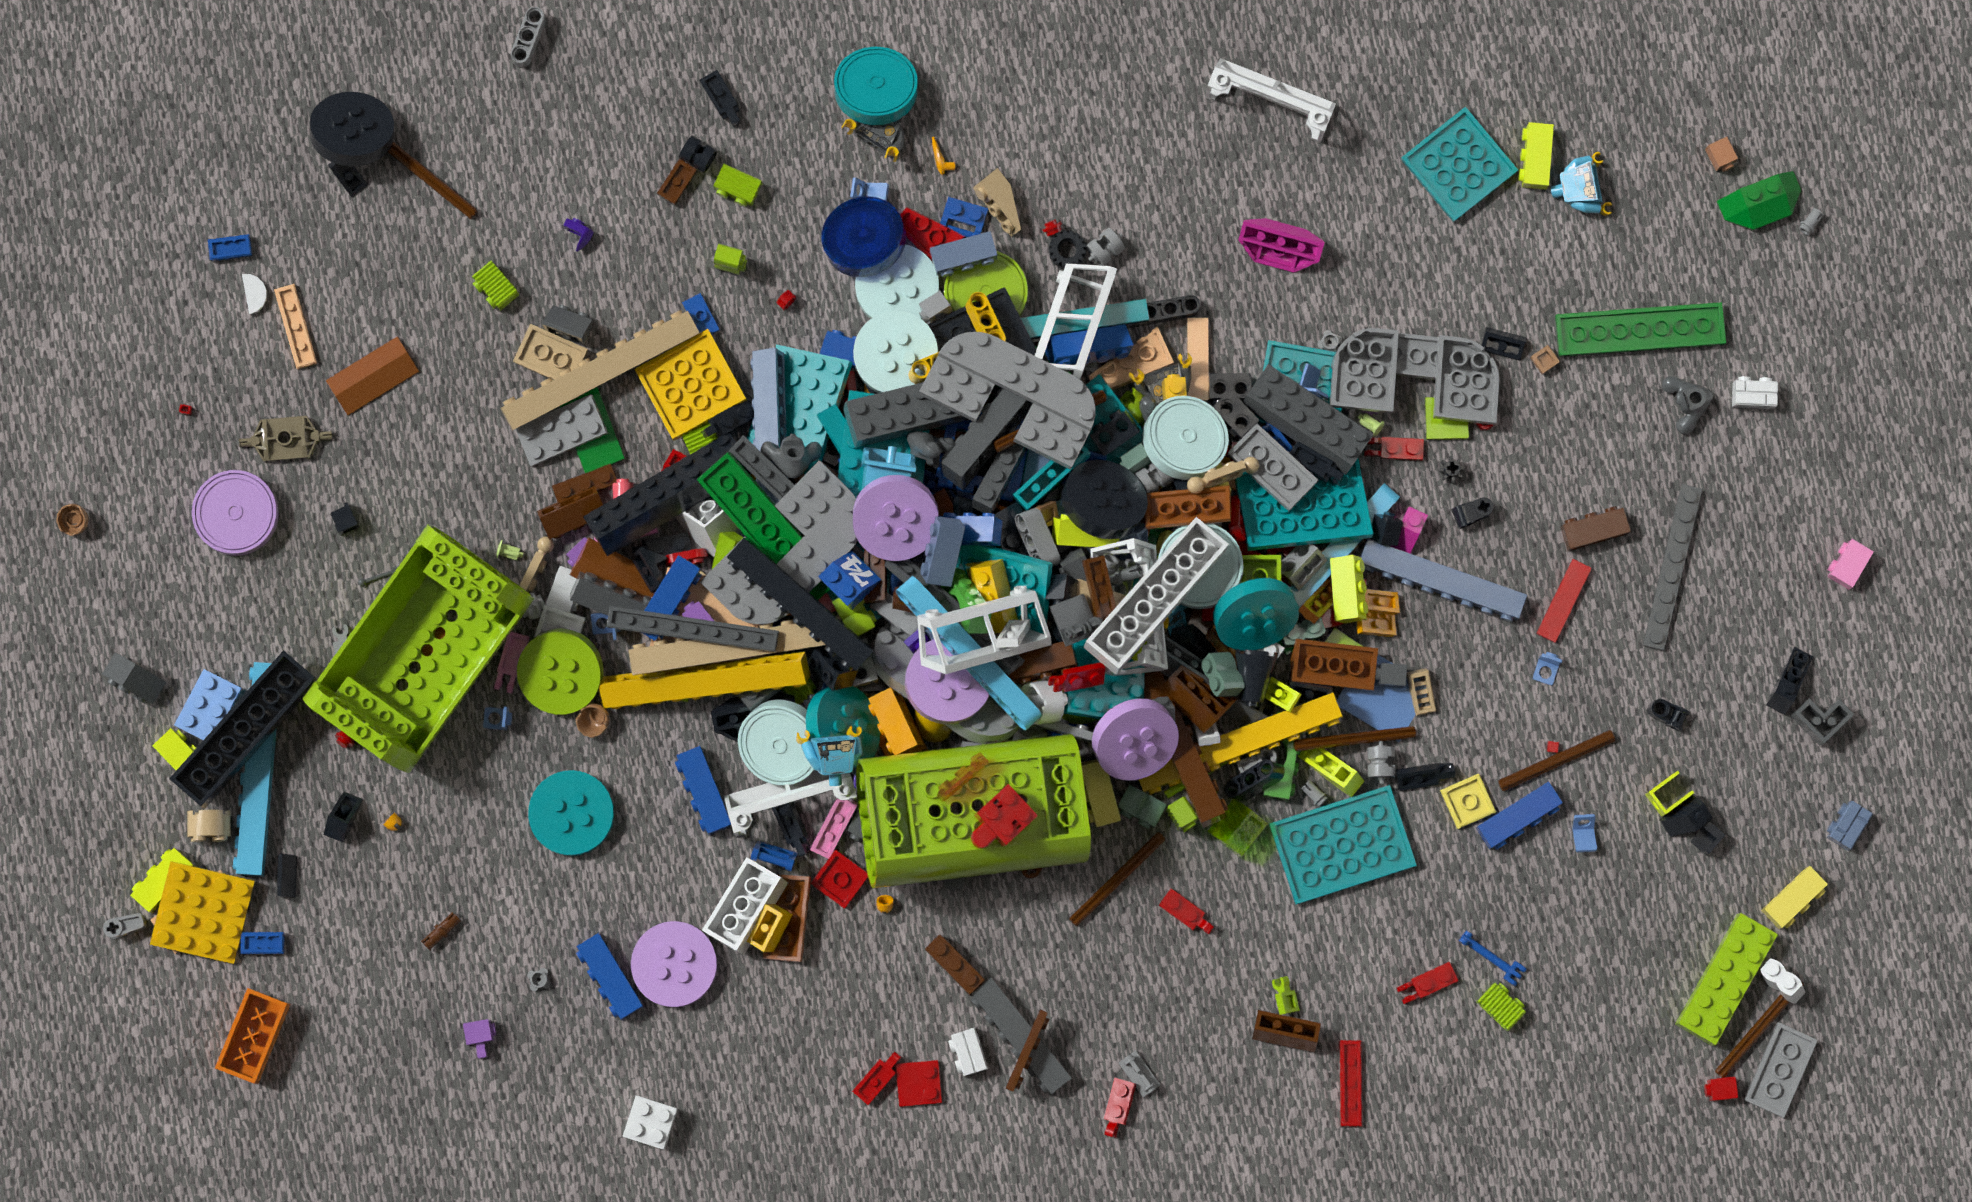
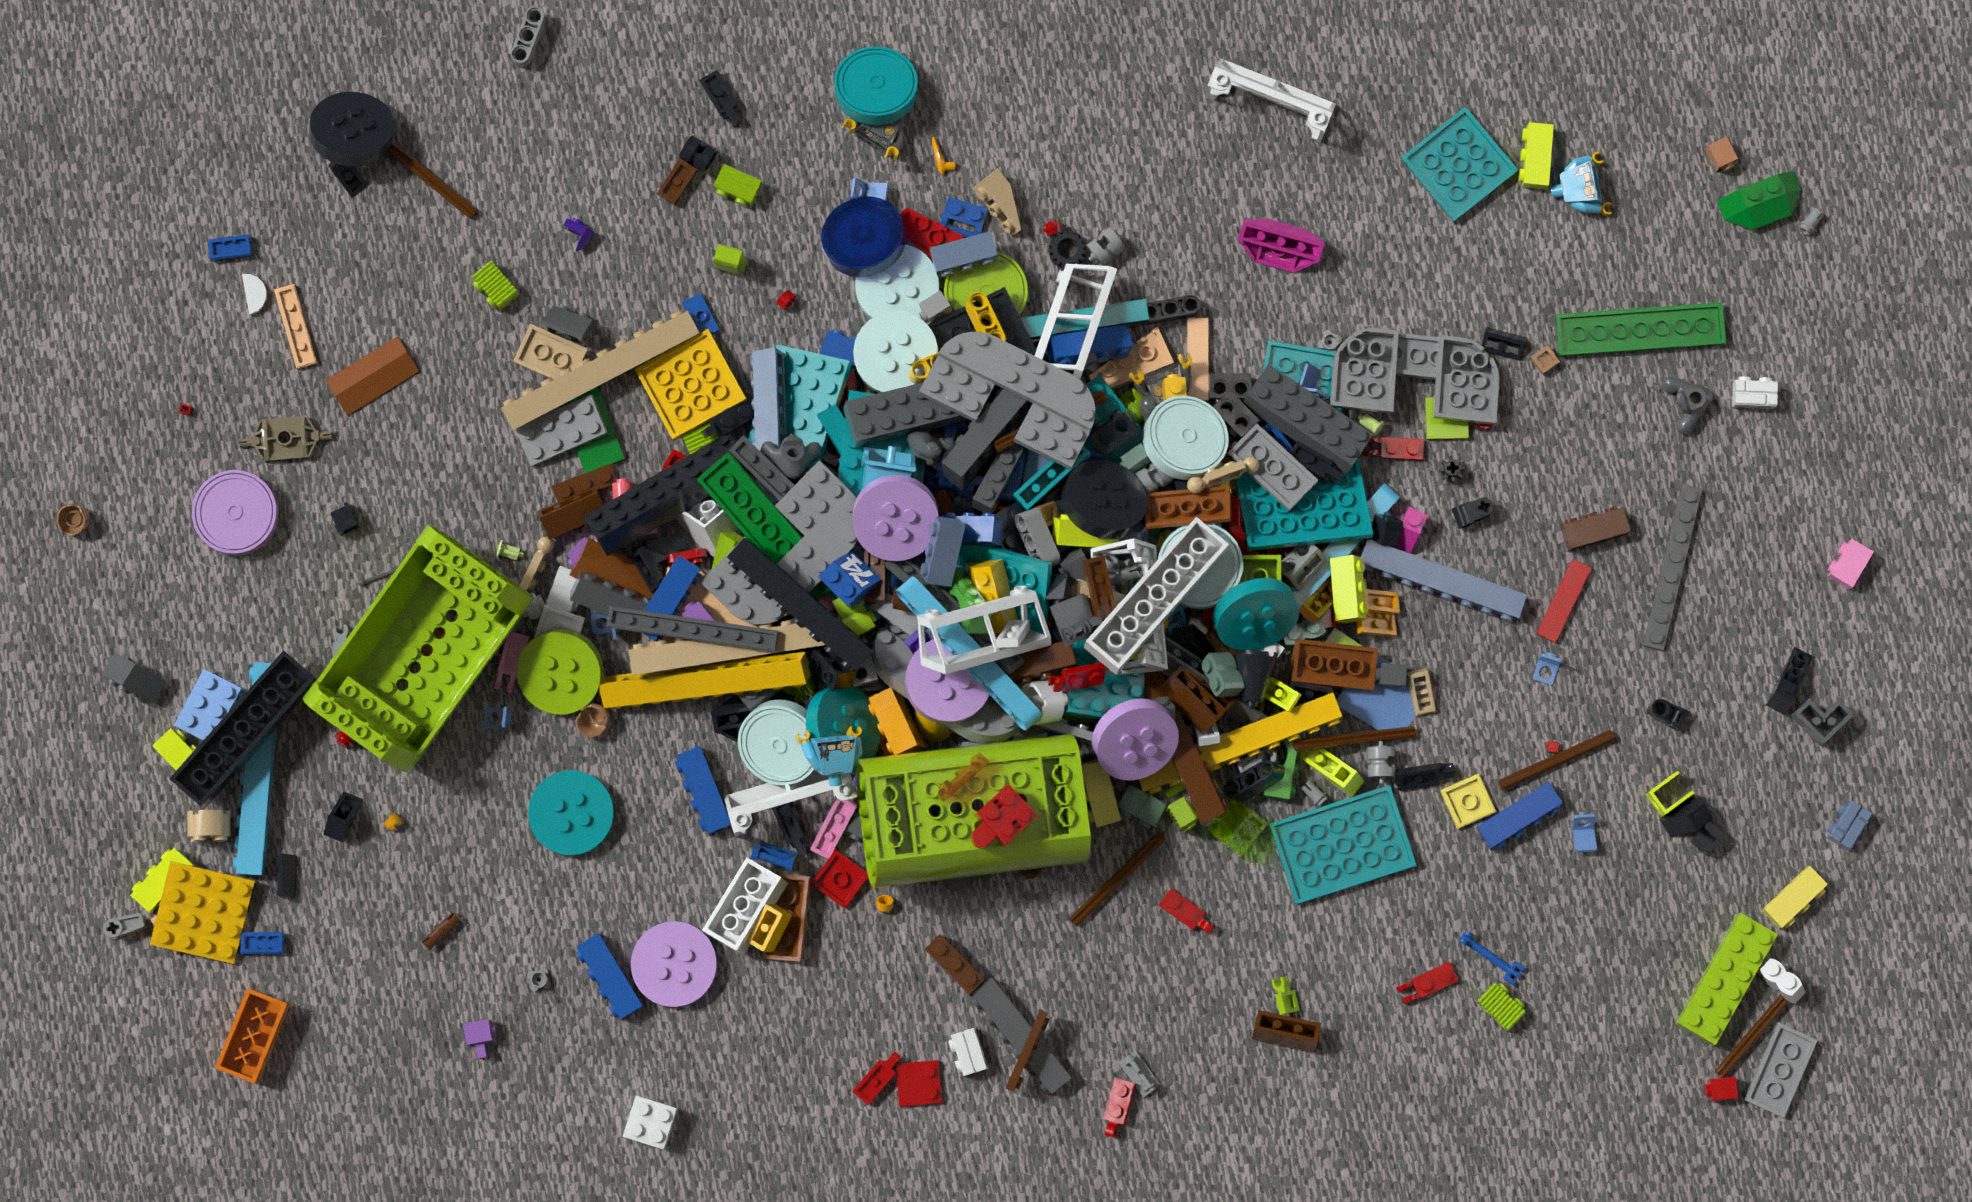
red tile [1339,1040,1362,1126] -> none

